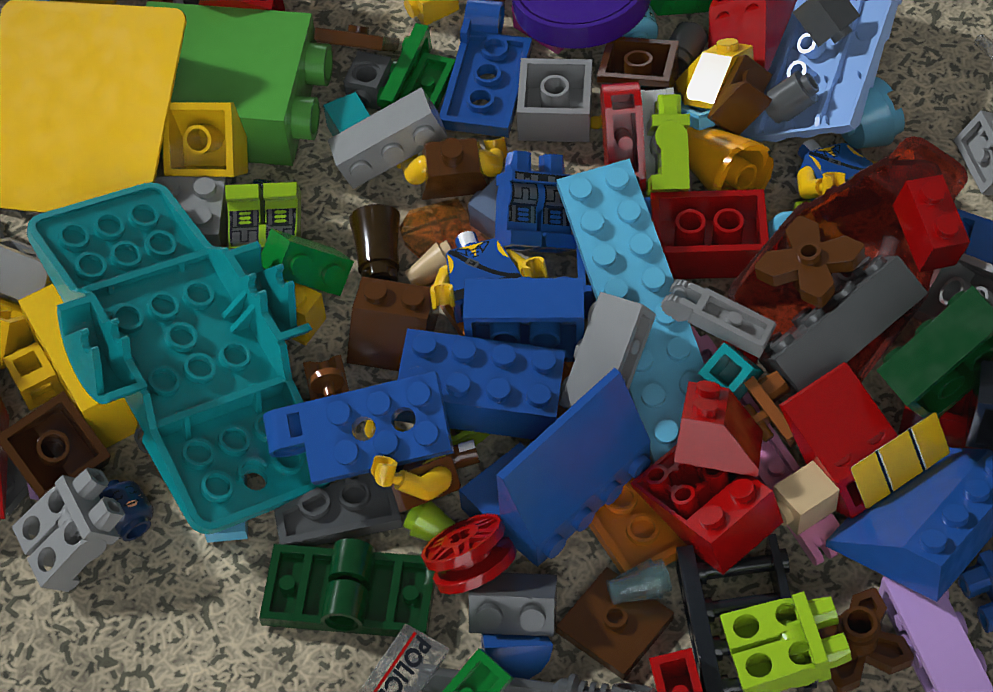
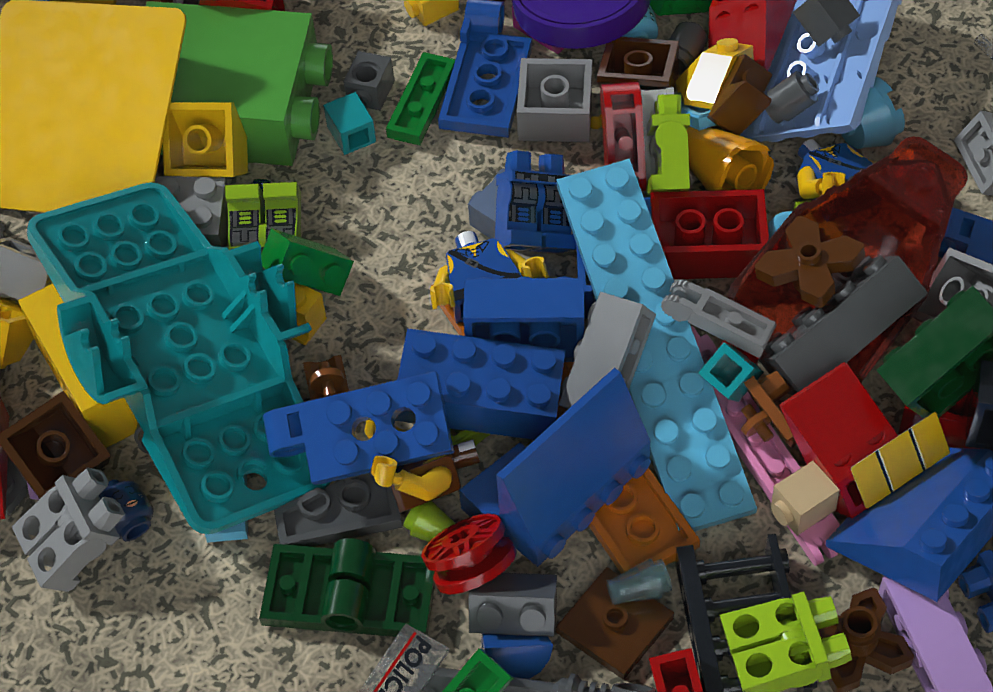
yellow brick [2,341,63,411] -> none
reddish brown plate [314,25,400,52] -> none
light grey brick [328,87,448,189] -> none
reddish brown slope [347,277,439,371] -> none
dark brown plant [349,204,401,282] -> none
green plate [377,23,432,110] -> none
reddish brown torso [397,137,508,200] -> none
clear orange slope [399,198,471,258] -> none
tan cone [404,240,453,286] -> none
red slope [630,444,784,575] -> none
red slope [674,380,763,477] -> none
red brick [892,174,970,272] -> none

